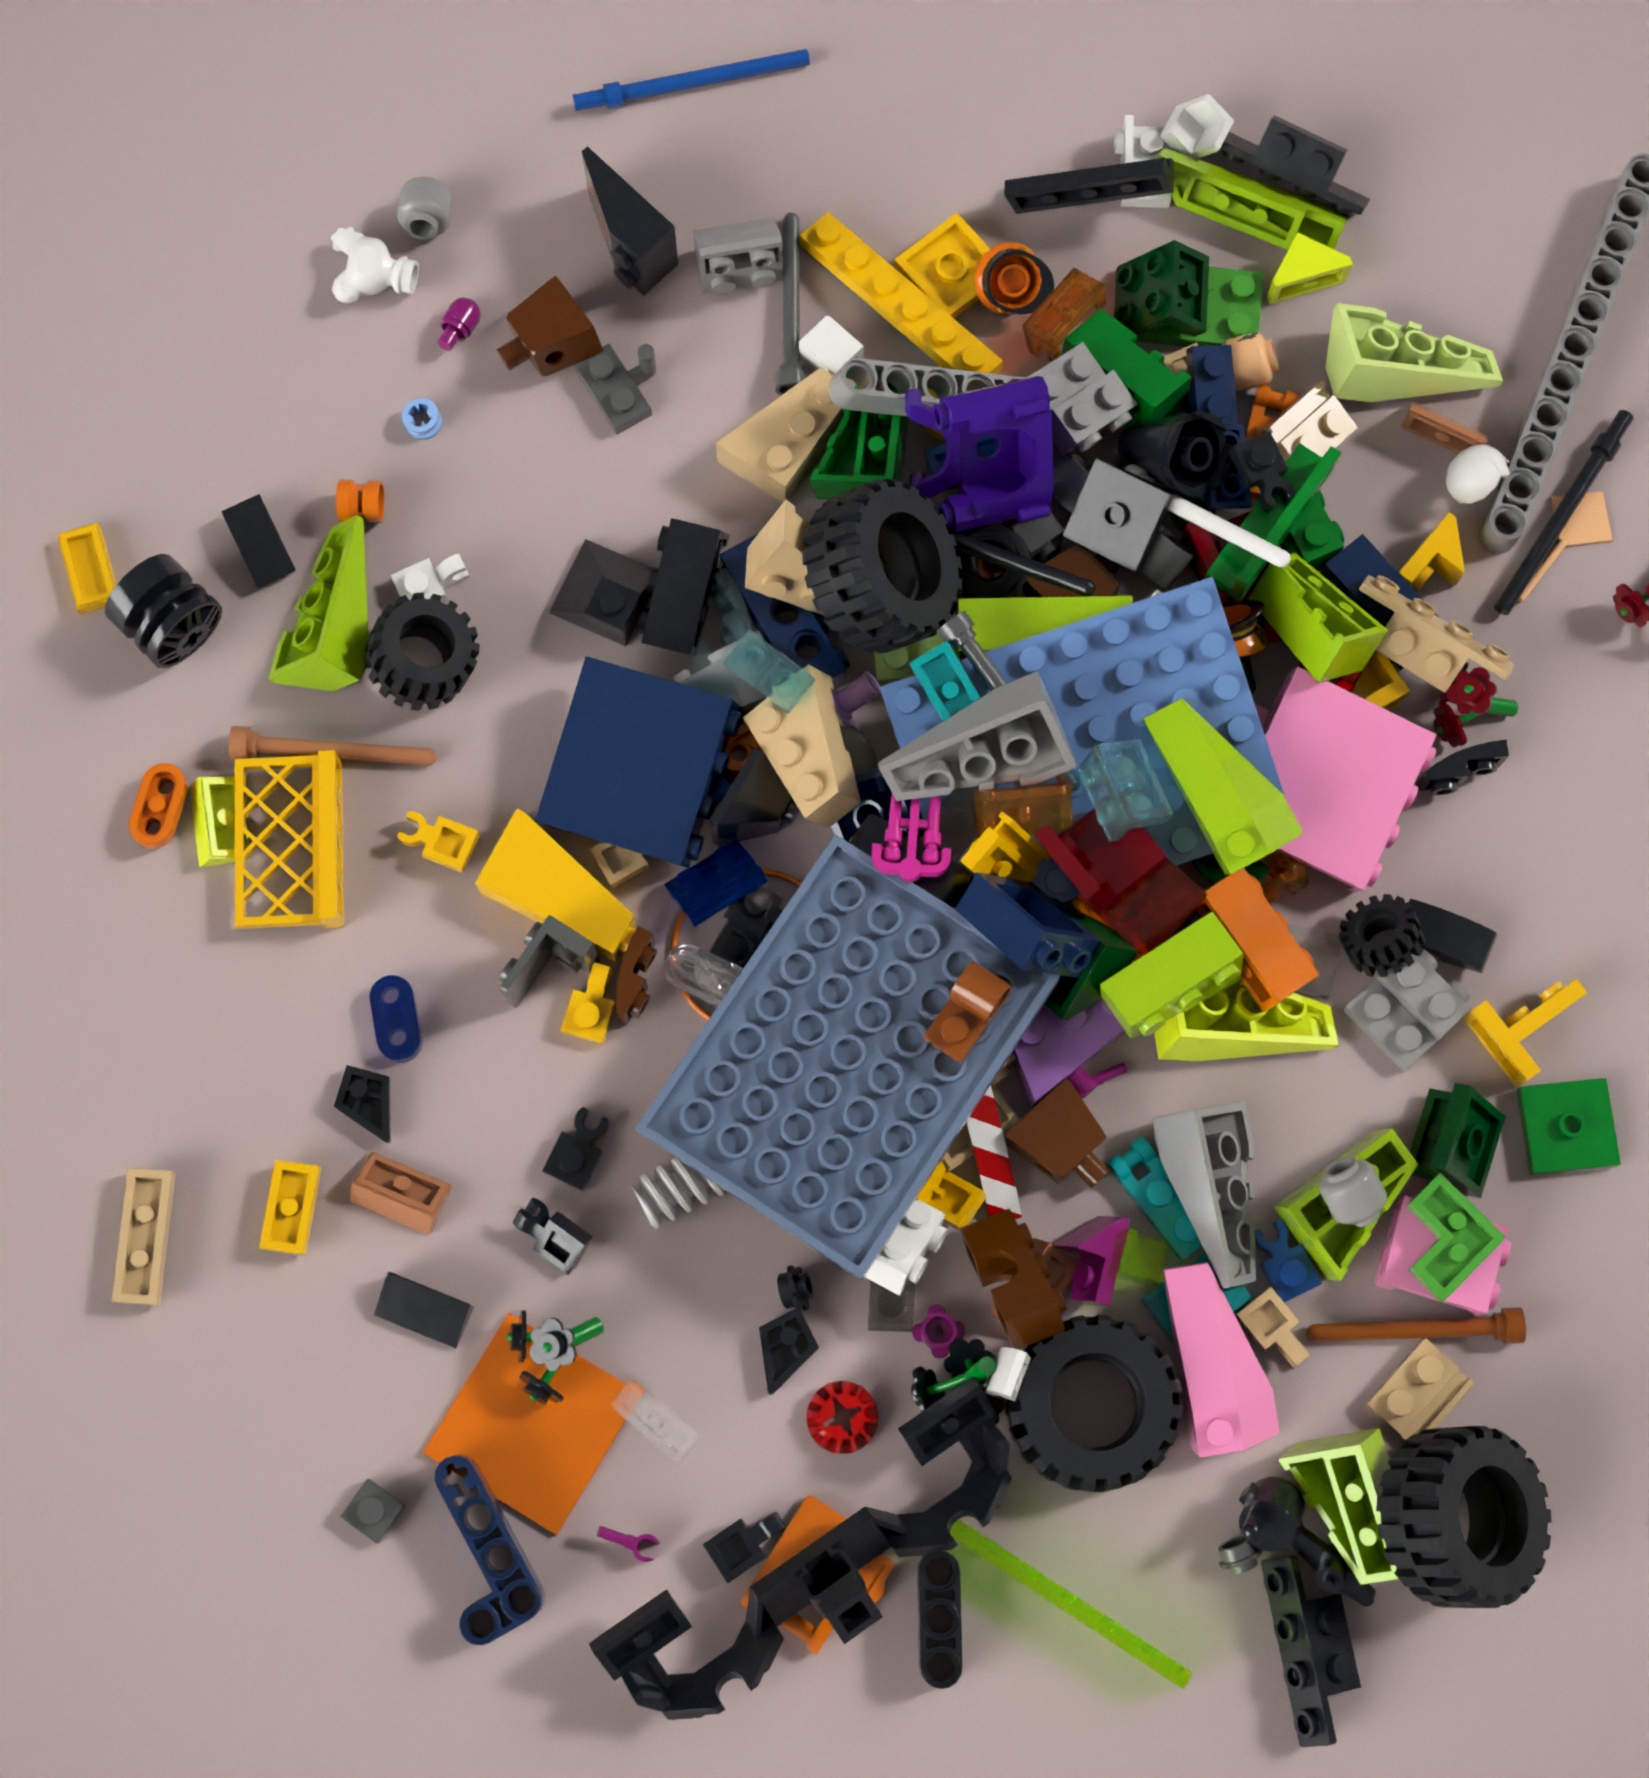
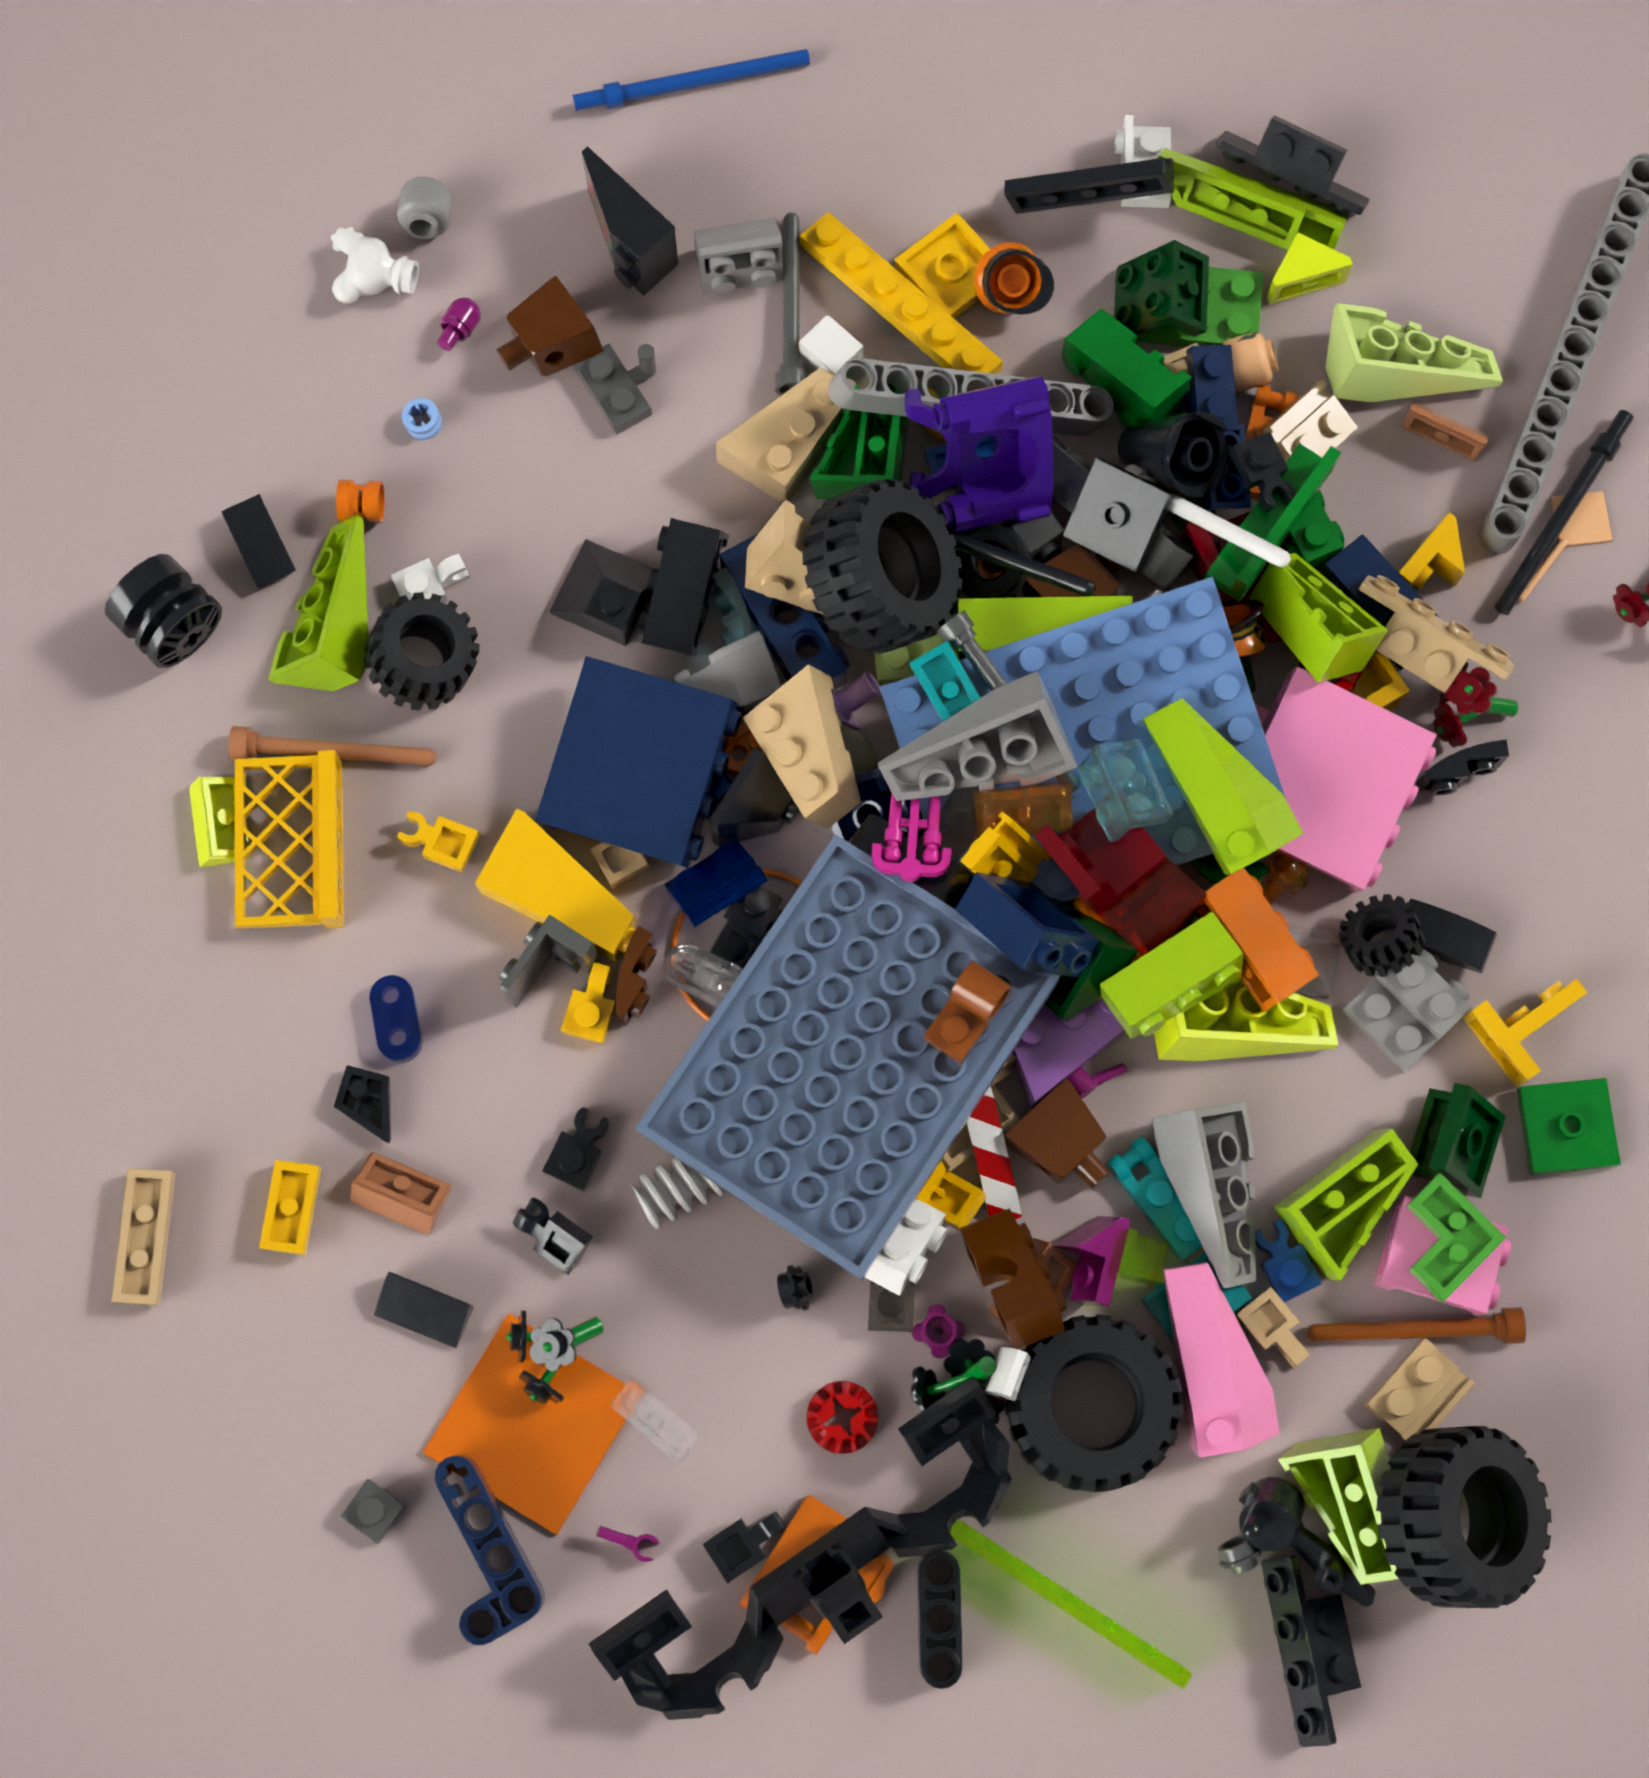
yellow tile [57,522,117,614] -> none
orange plate [129,763,188,849] -> none
clear light blue slope [722,629,816,714] -> none
black piece [759,1309,819,1395] -> none
clear orange hinge [1022,268,1107,362] -> none
light grey plate [1025,342,1137,456] -> none
white panel [1160,94,1234,159] -> none
light grey head [1319,1156,1387,1227] -> none
white hair [1446,444,1510,504] -> none

